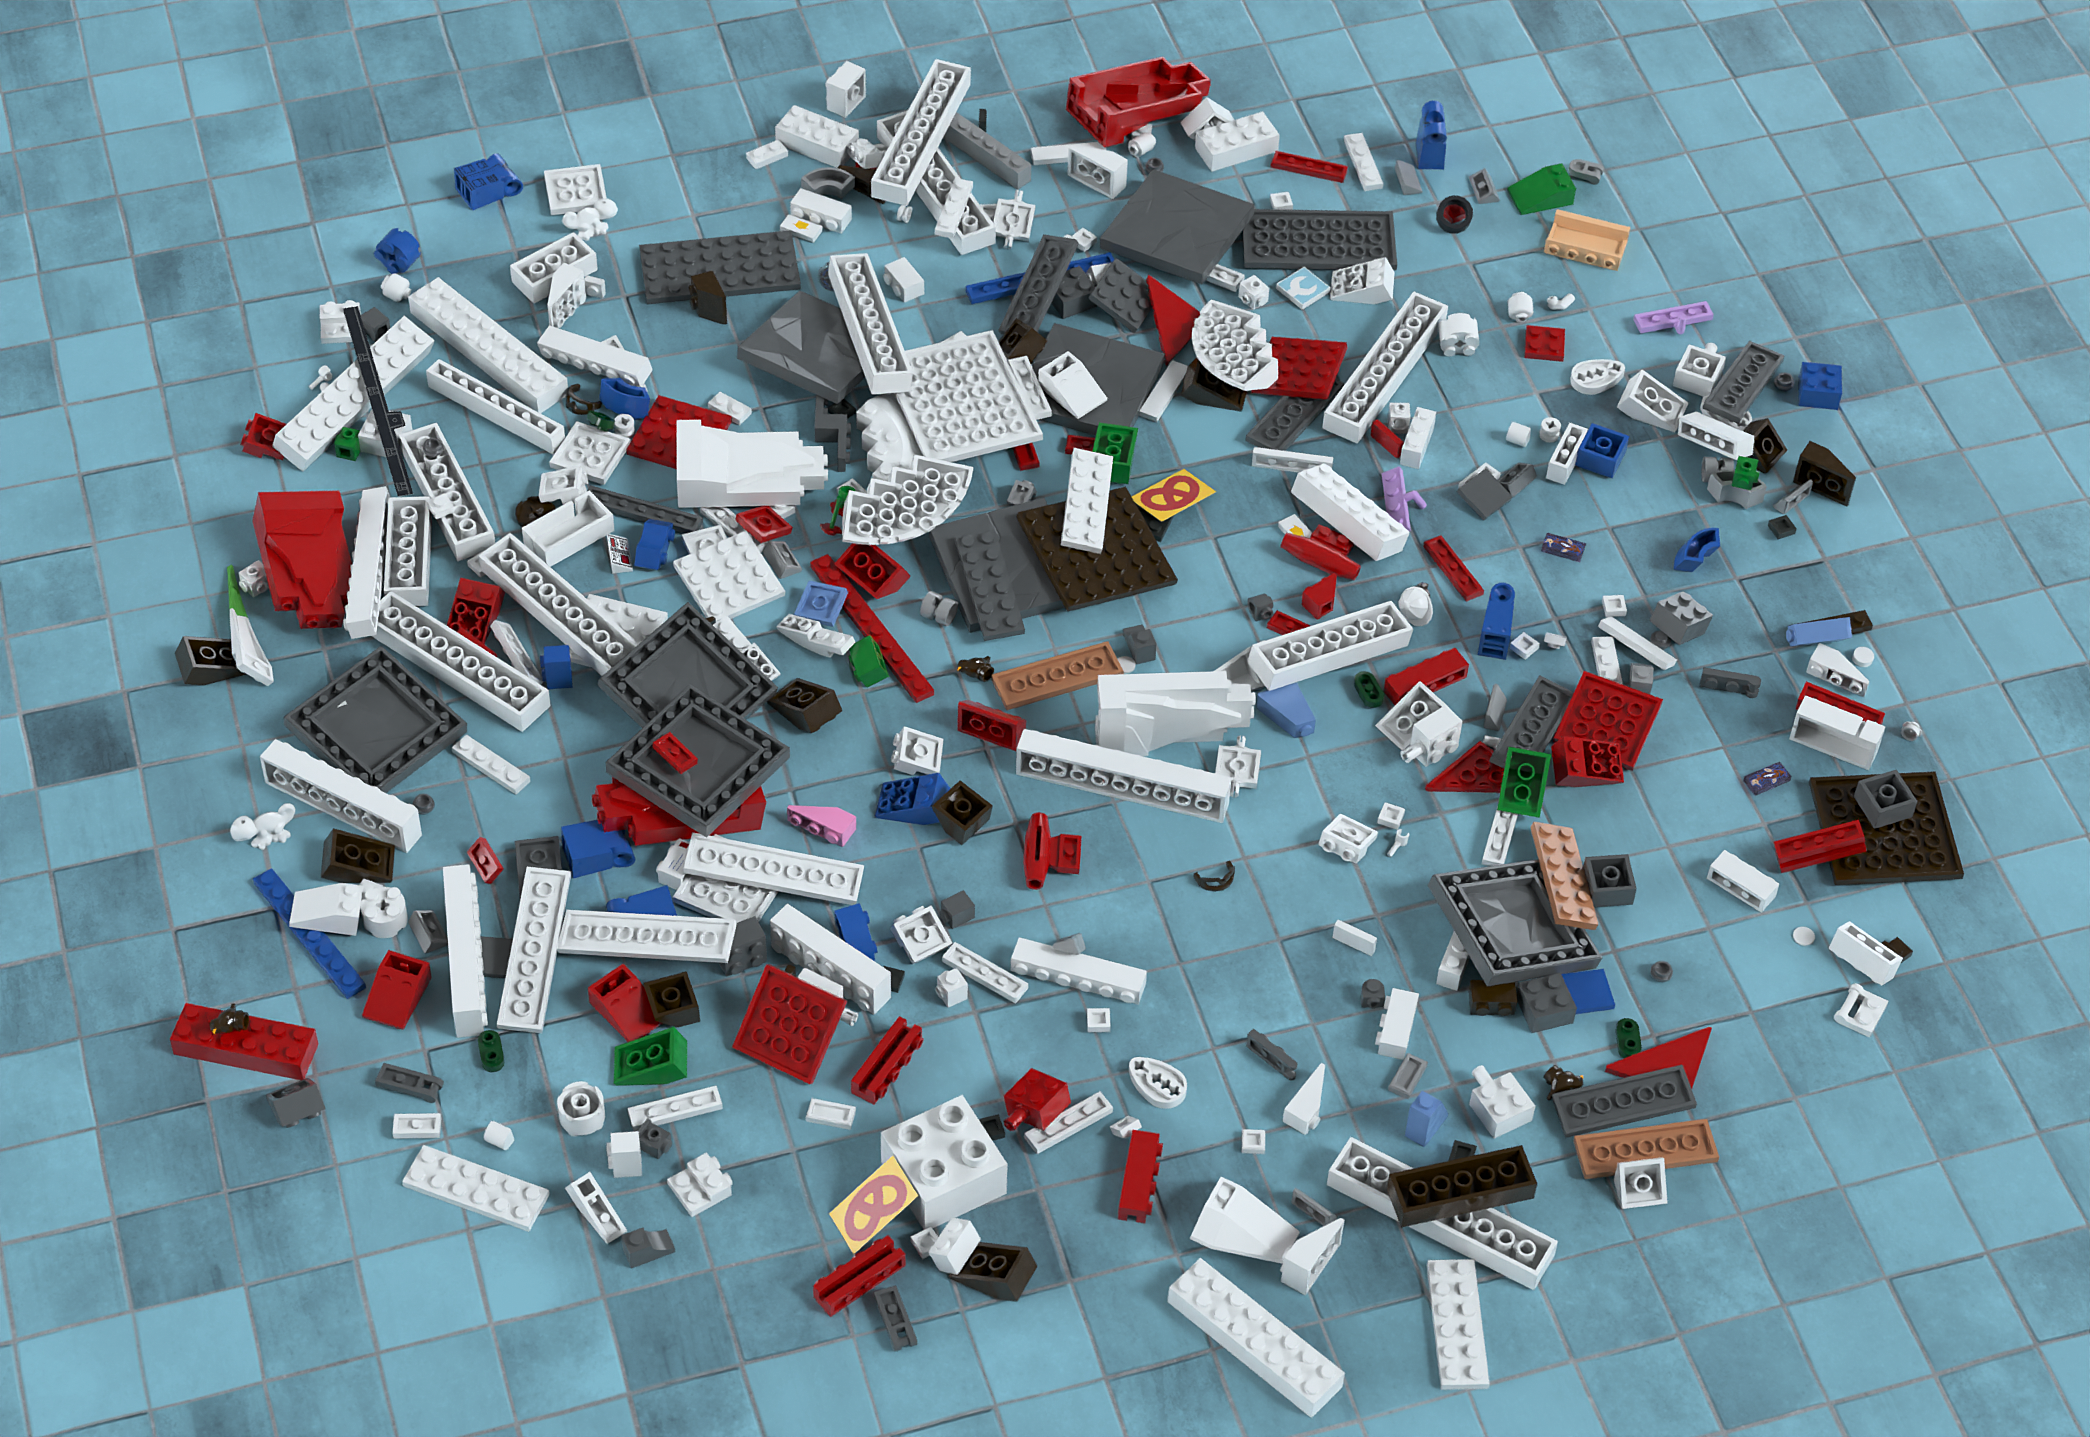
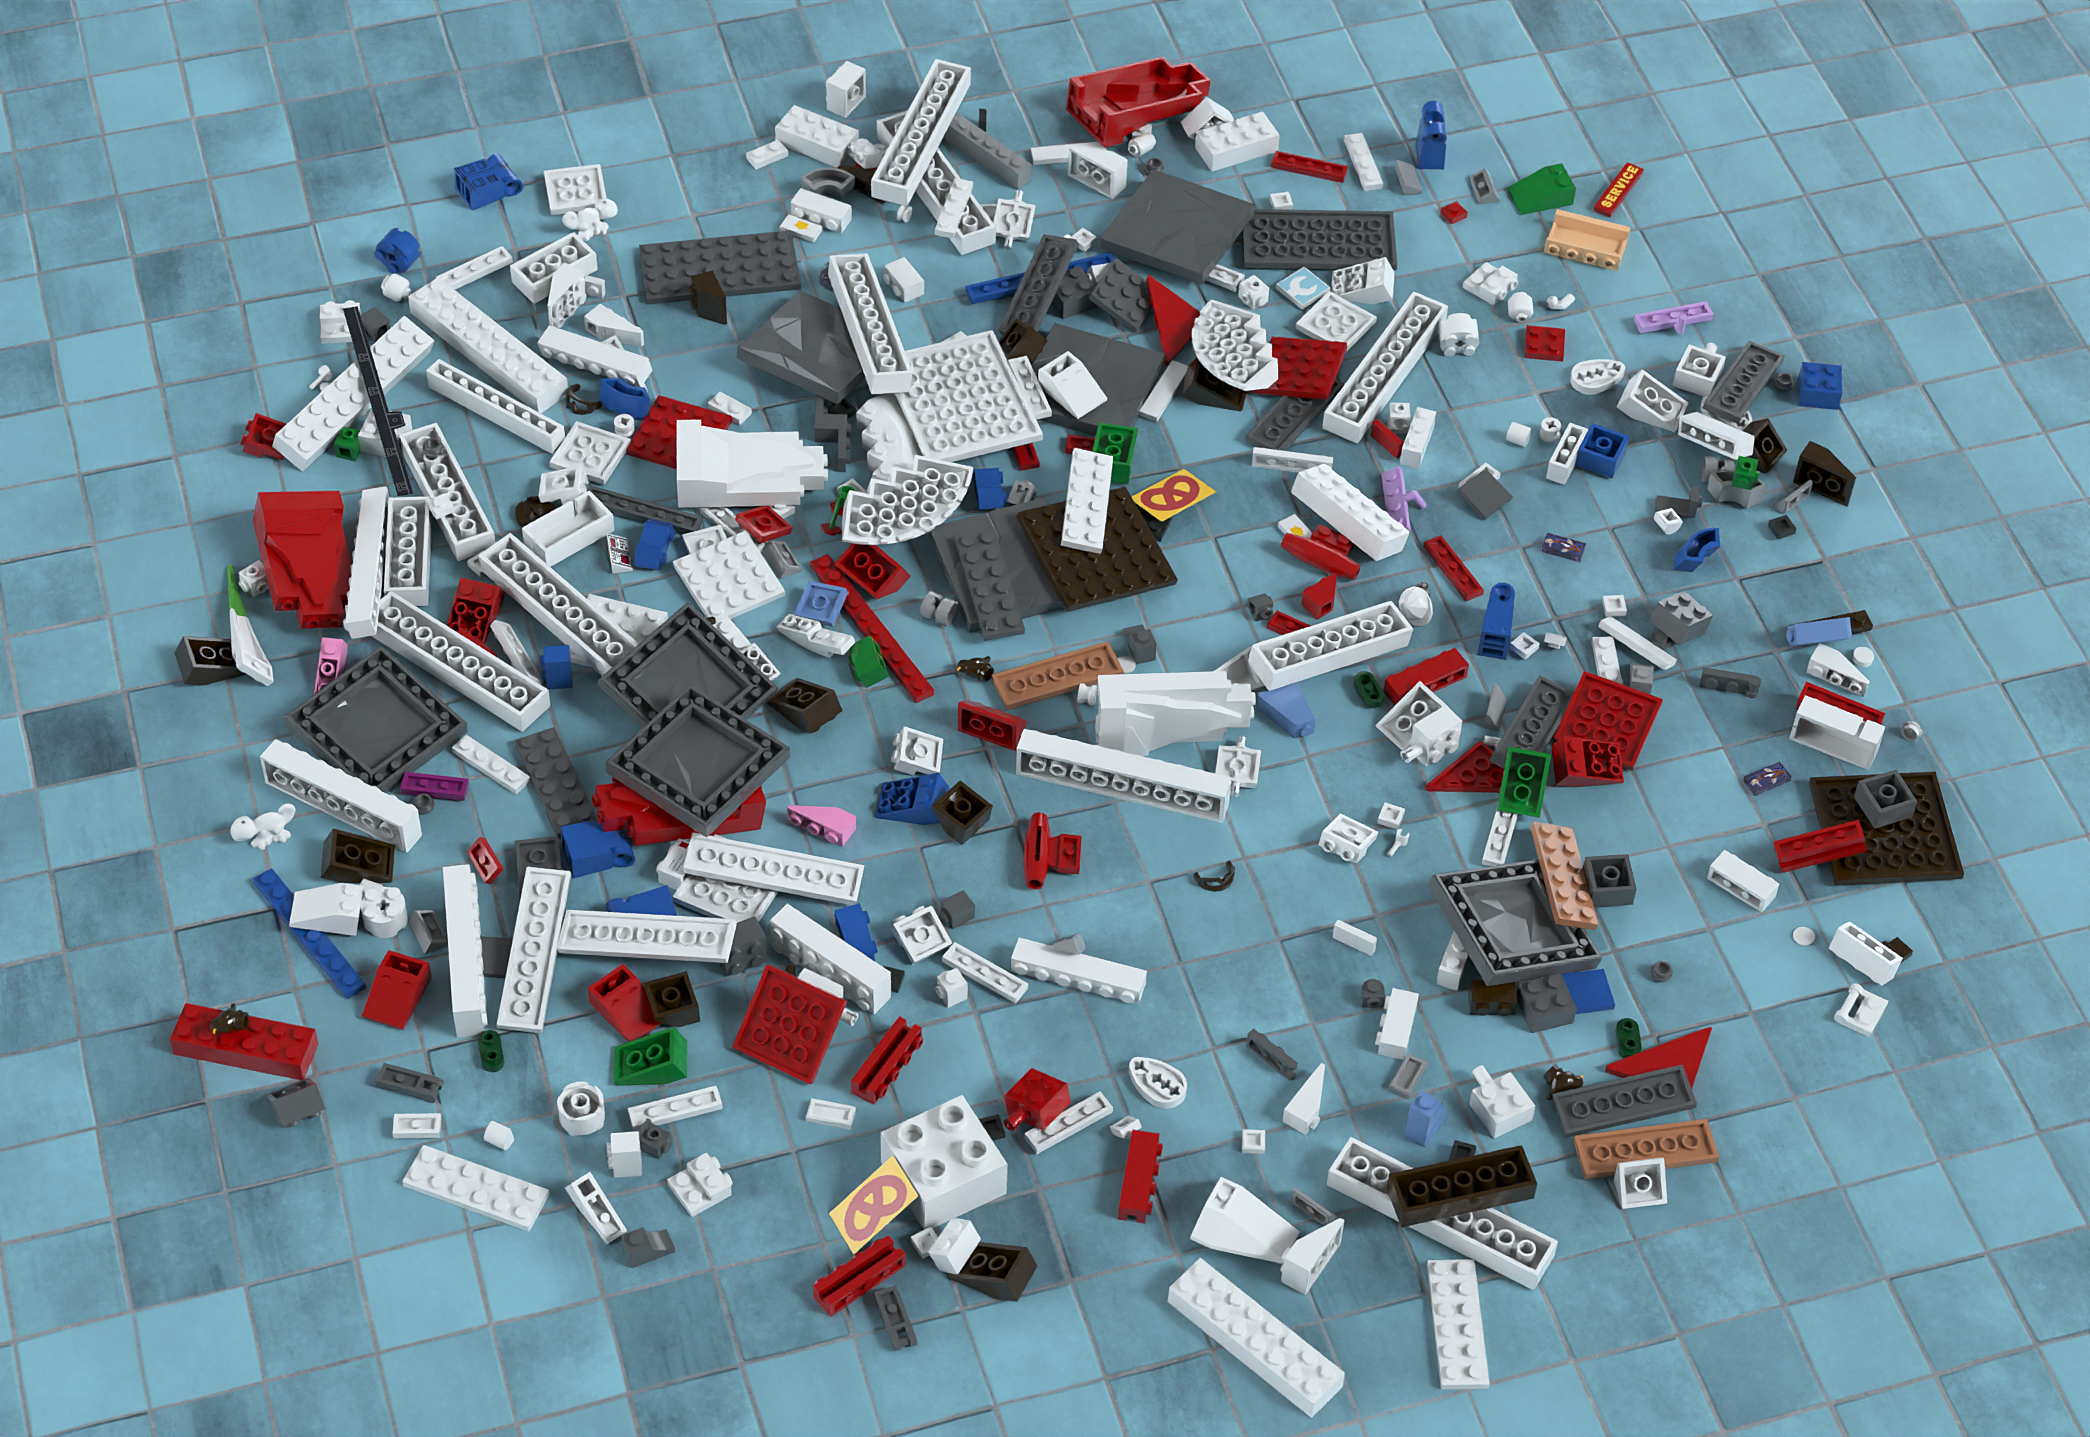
dark green plate [587,411,615,432] -> none
red plate [653,732,698,774] -> none
white plate [1087,1008,1110,1032] -> none
black tyre [1436,195,1473,233] -> none
dark grey slope [1497,463,1537,497] -> none
light grey plate [1569,159,1604,185] -> none
none -> bright pink slope [314,637,348,694]
none -> magenta plate [400,772,469,801]
none -> white plate [436,246,513,290]
none -> dark grey plate [514,727,597,839]
none -> white slope [584,304,644,347]
none -> blue brick [973,467,1007,509]
none -> white wheel [1077,683,1097,706]
none -> white plate [1296,291,1377,352]
none -> white plate [1463,262,1518,306]
none -> red tile [1594,162,1644,217]
none -> white brick [1654,508,1683,535]
none -> dark grey bracket [1655,486,1703,518]

